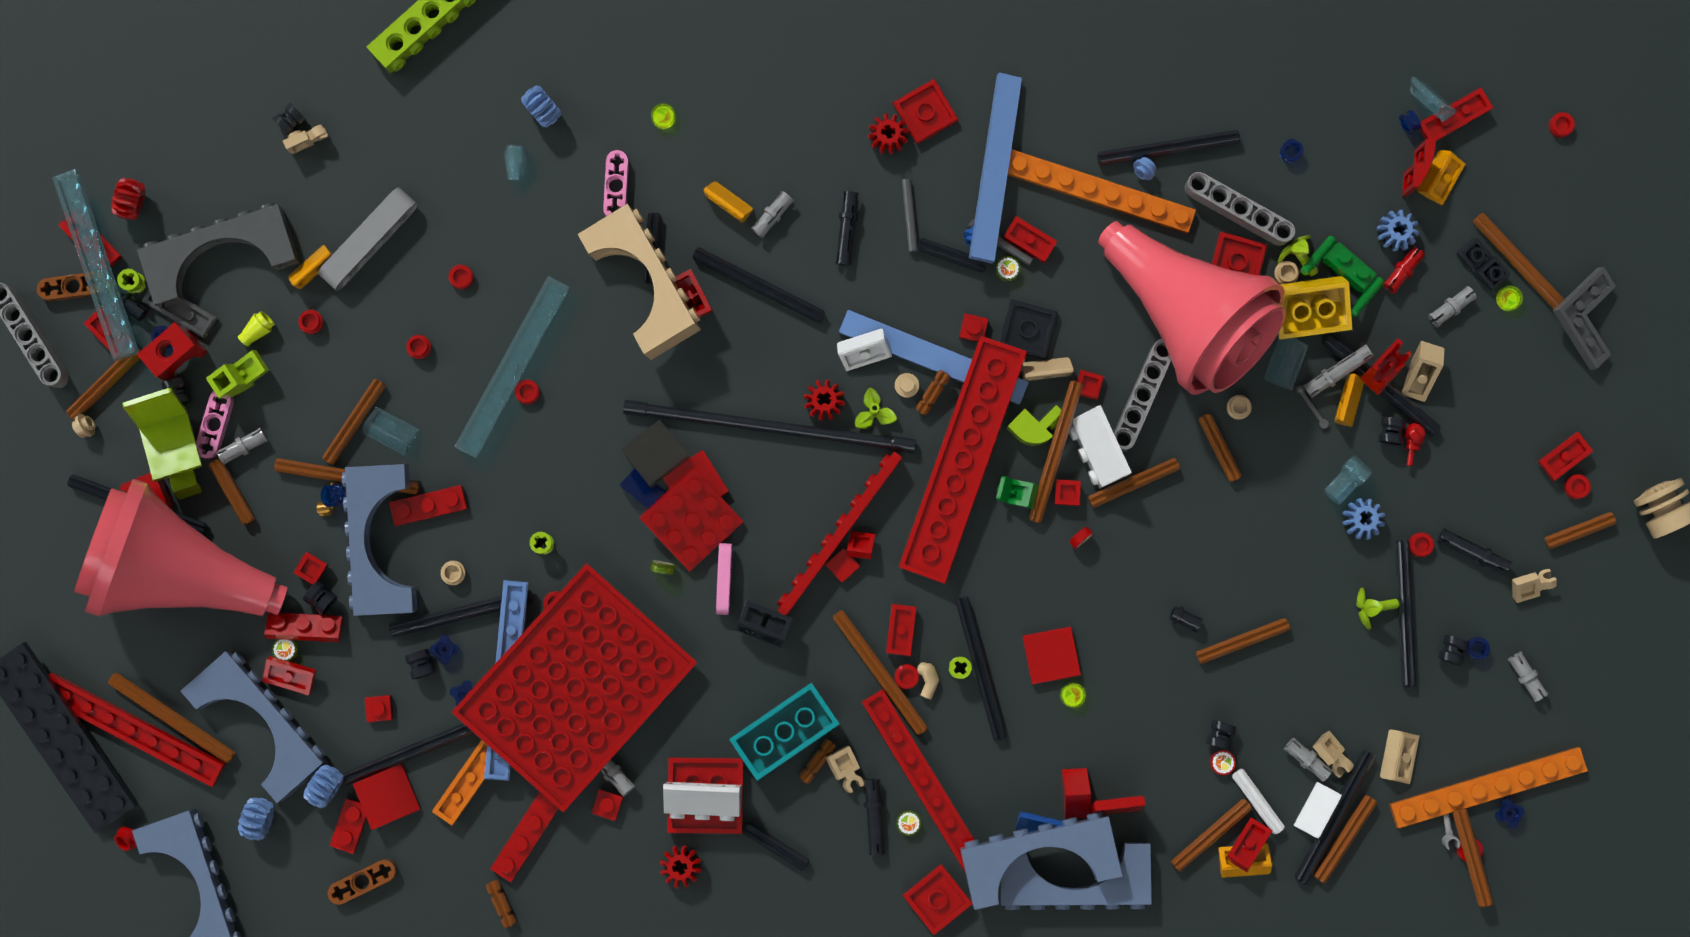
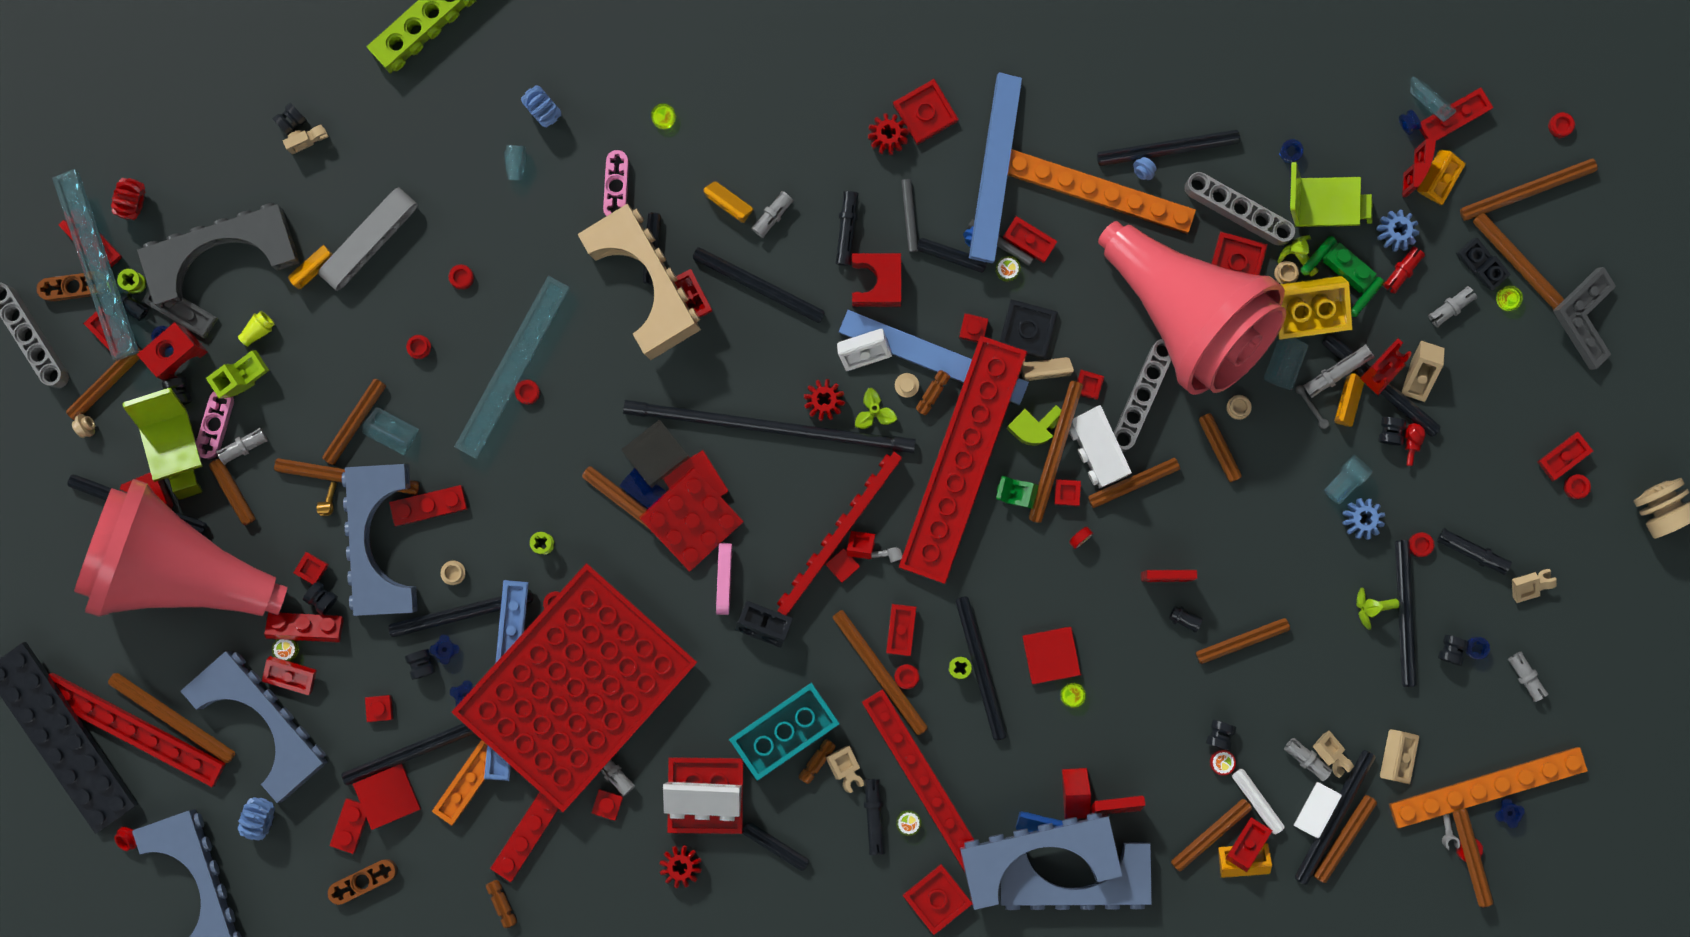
red plate [298,310,323,334] -> none
medium blue gear [304,765,343,808] -> none
clear blue bush [321,484,345,507] -> none
clear neon green tile [650,560,675,575] -> none
tan arm [917,662,939,700] -> none
dark orange axle [1545,512,1616,549] -> none
none -> dark orange axle [582,466,648,528]
none -> red piece [852,253,901,307]
none -> light grey hand [872,547,903,563]
none -> red tile [1141,570,1197,582]
none -> lime piece [1290,162,1373,227]
none -> dark orange axle [1460,159,1598,221]

